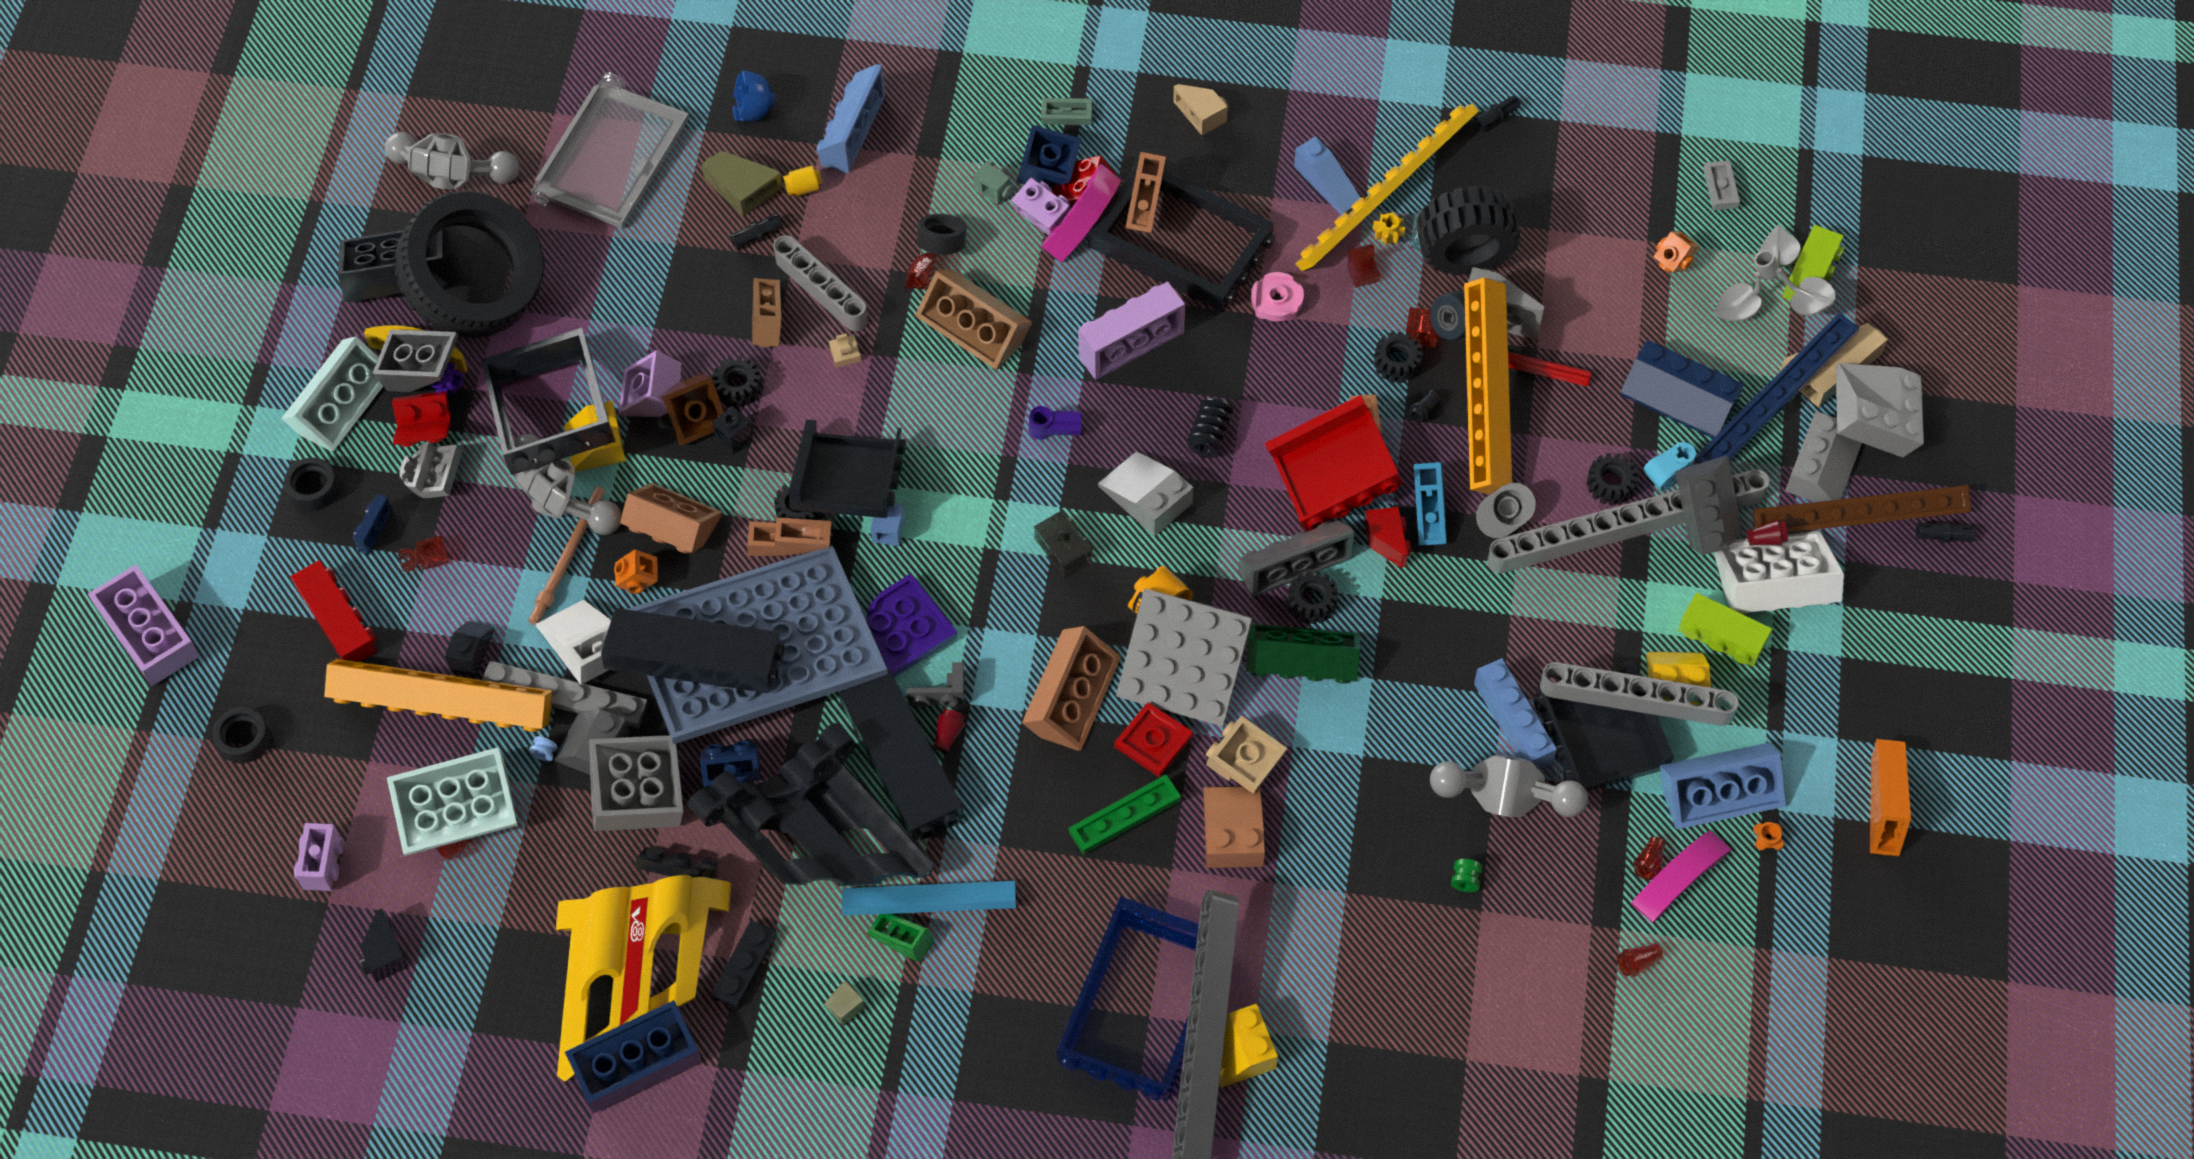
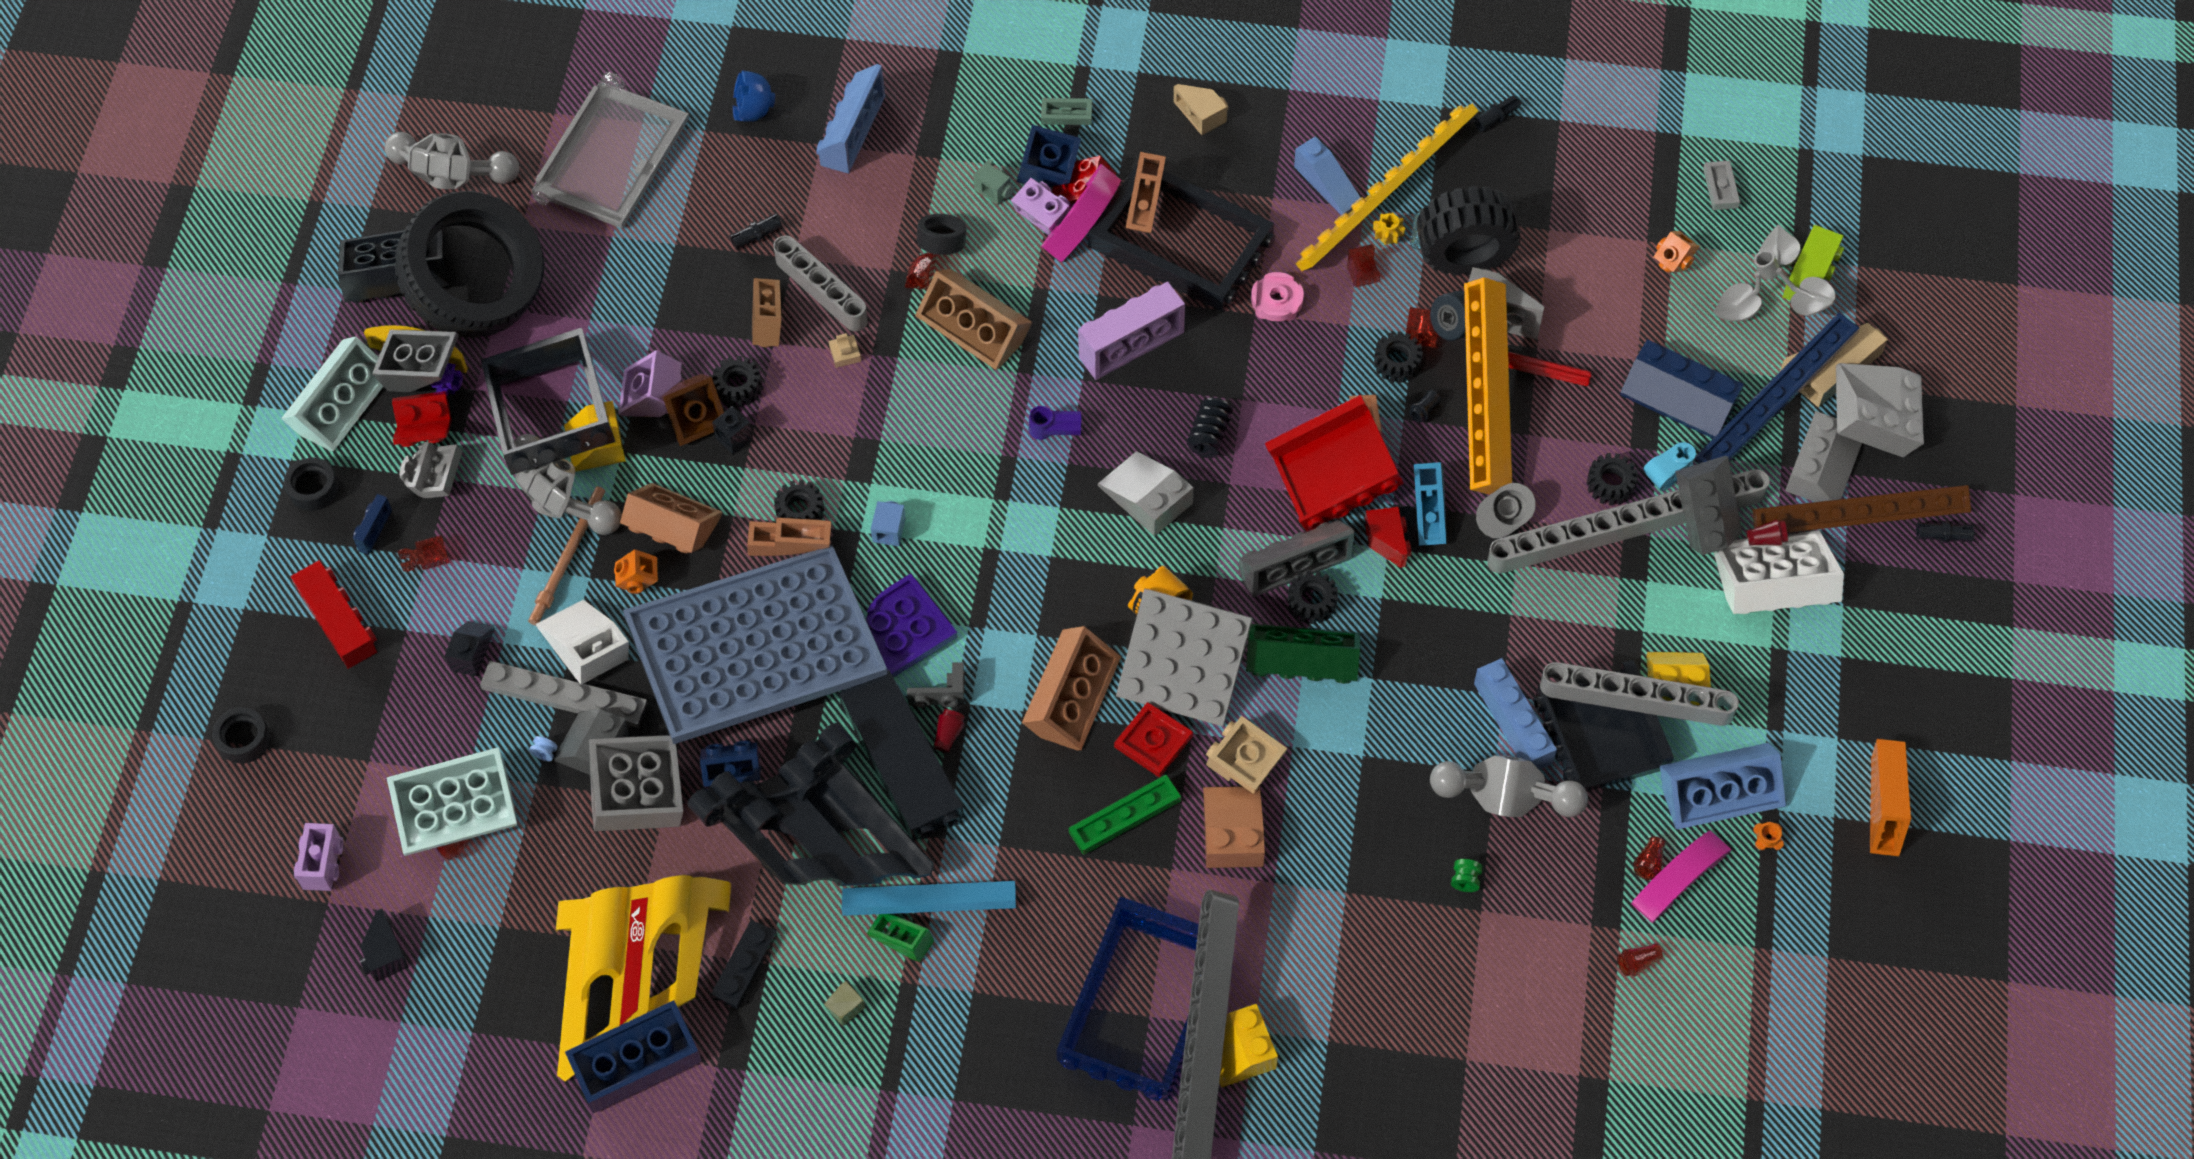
lavender brick [88,564,200,687] -> none
light orange brick [324,659,553,732] -> none
black brick [601,608,785,694] -> none
black hinge [635,847,719,879] -> none
olive slope [701,150,782,216] -> none
yellow brick [783,165,823,196] -> none
black panel [789,419,906,518] -> none
clear smoke brick [1034,511,1093,579] -> none
lime brick [1678,592,1772,667] -> none

